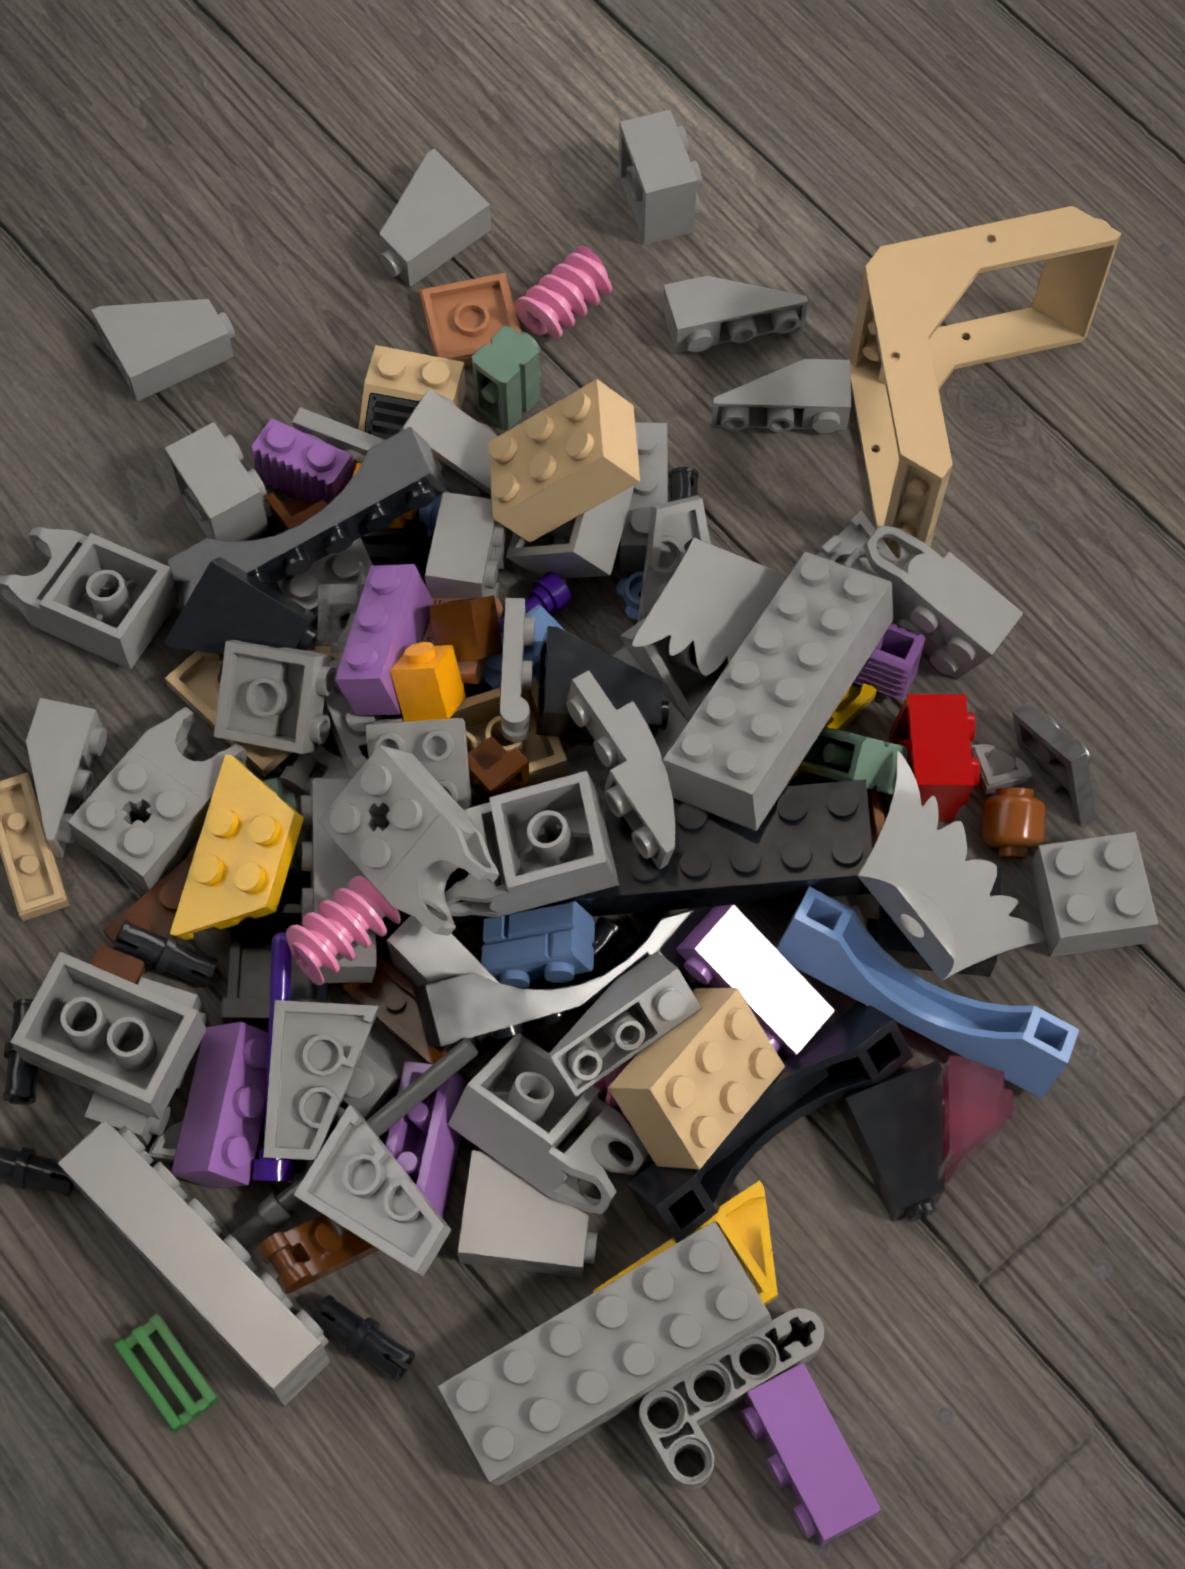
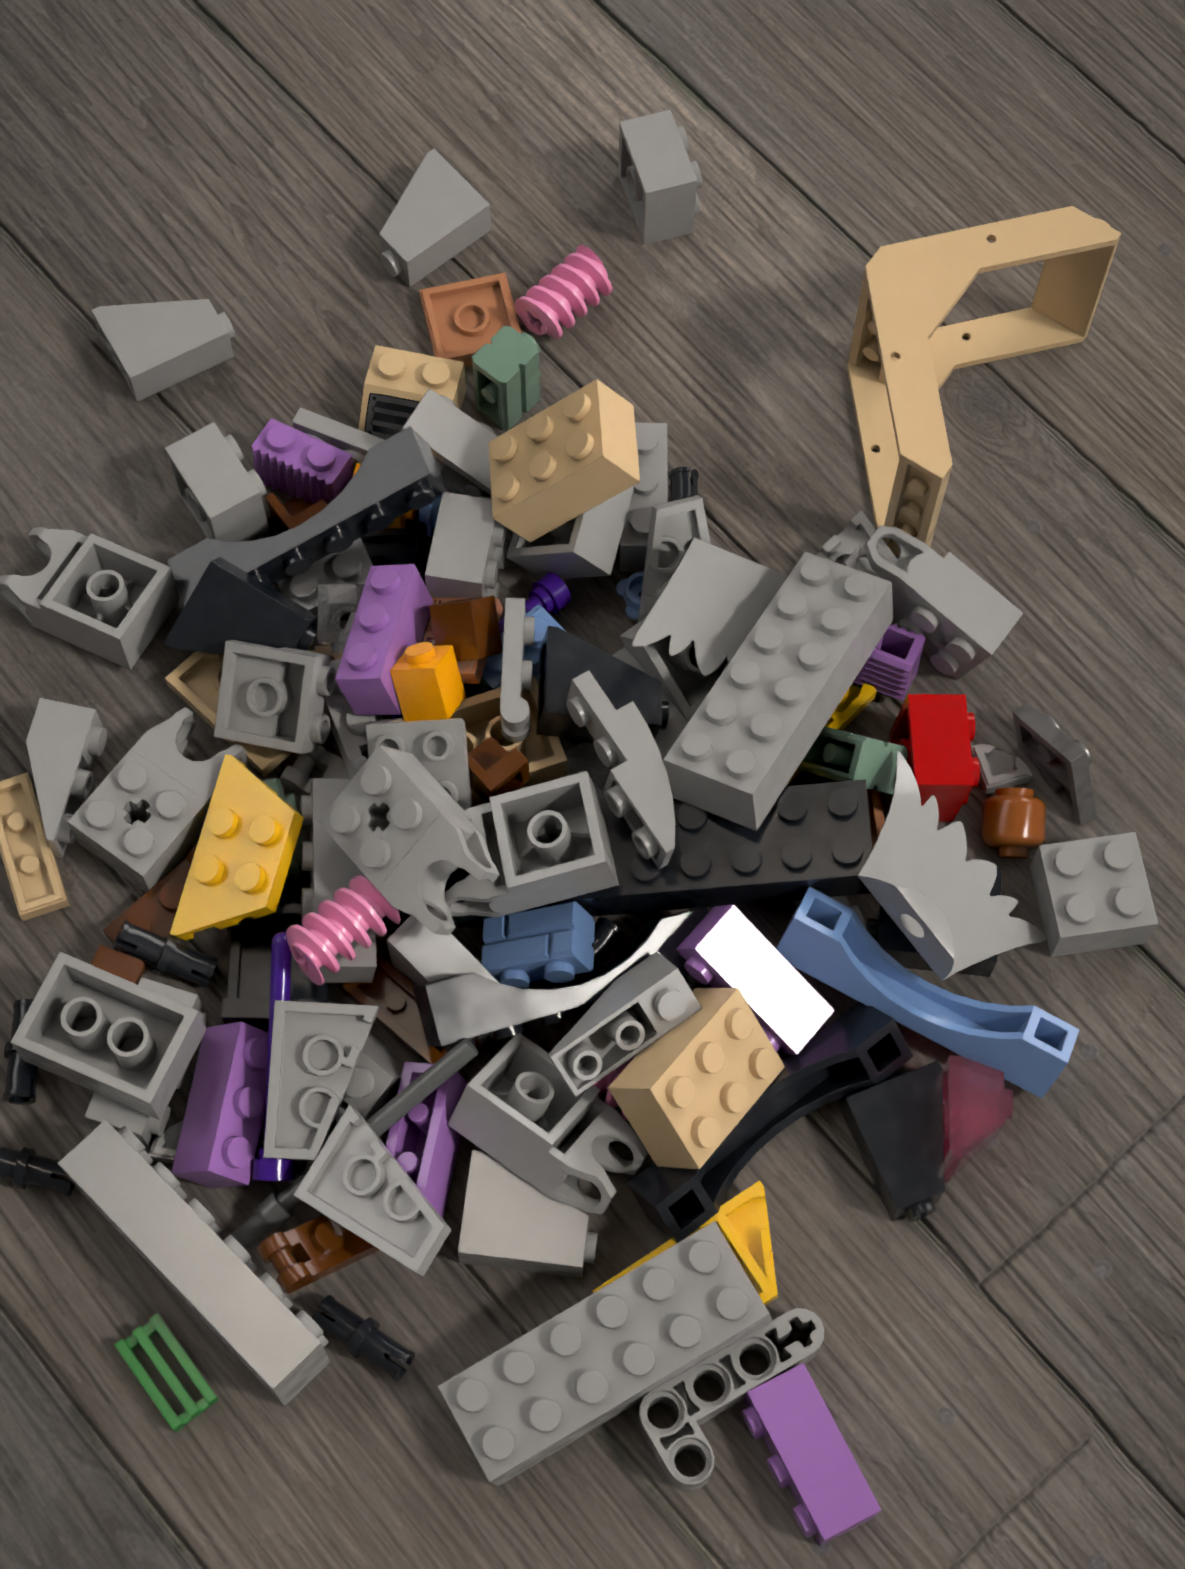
light grey slope [662,276,808,354] -> none
light grey slope [711,359,851,433] -> none

